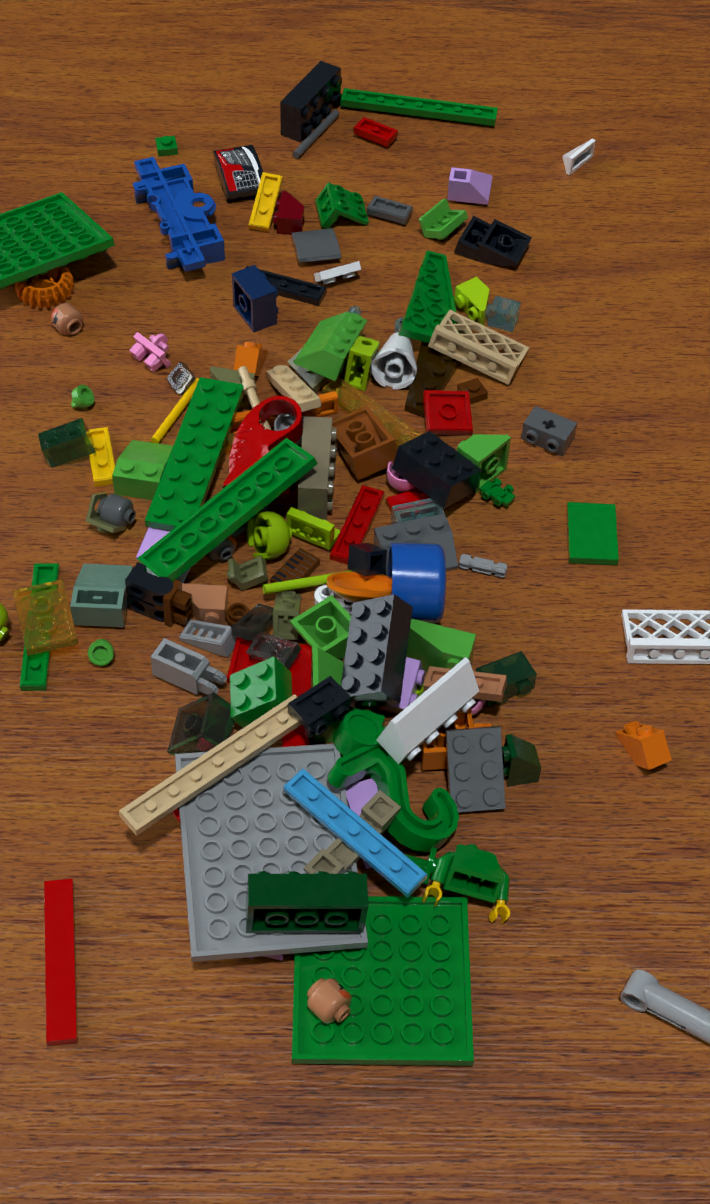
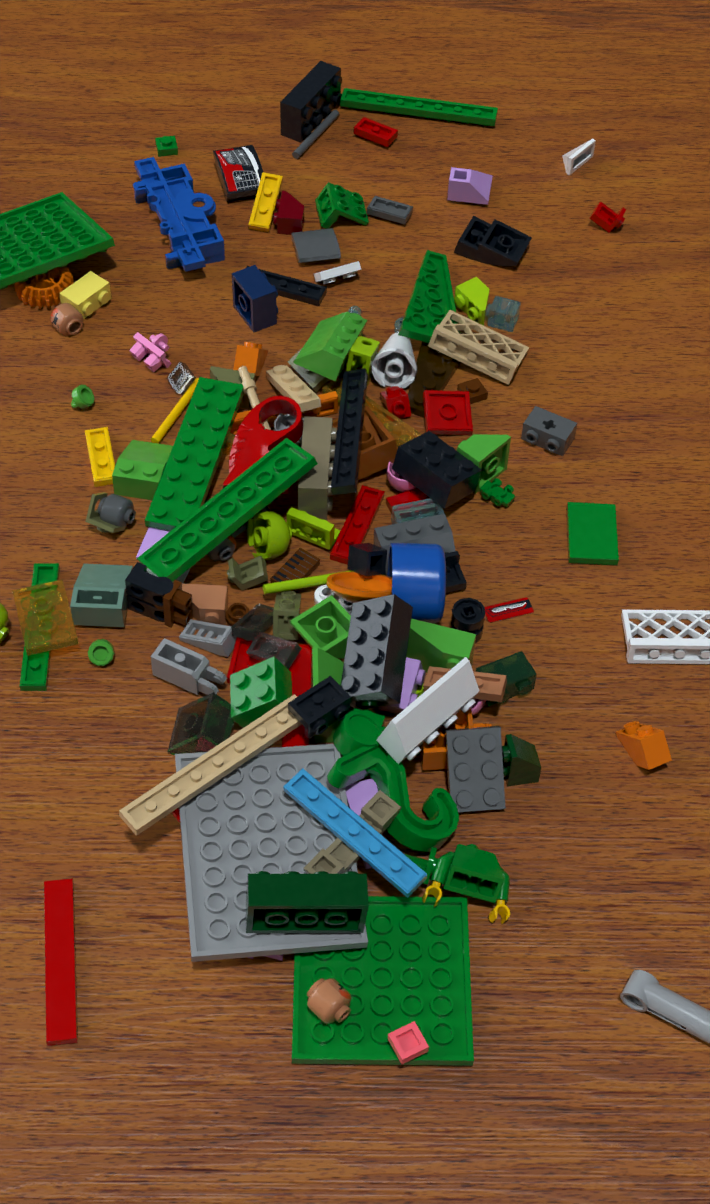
clear green brick [38,418,96,468] -> none
bright green bracket [419,199,468,240] -> none
light grey axle [459,554,508,578] -> none
none -> light yellow brick [59,271,111,319]
none -> black plate [331,368,368,495]
none -> red bracket [380,386,411,421]
none -> coral plate [387,1021,429,1064]
none -> black bracket [445,551,467,593]
none -> black wheel [450,598,485,643]
none -> sticker [485,597,534,623]
none -> red bracket [590,201,626,233]

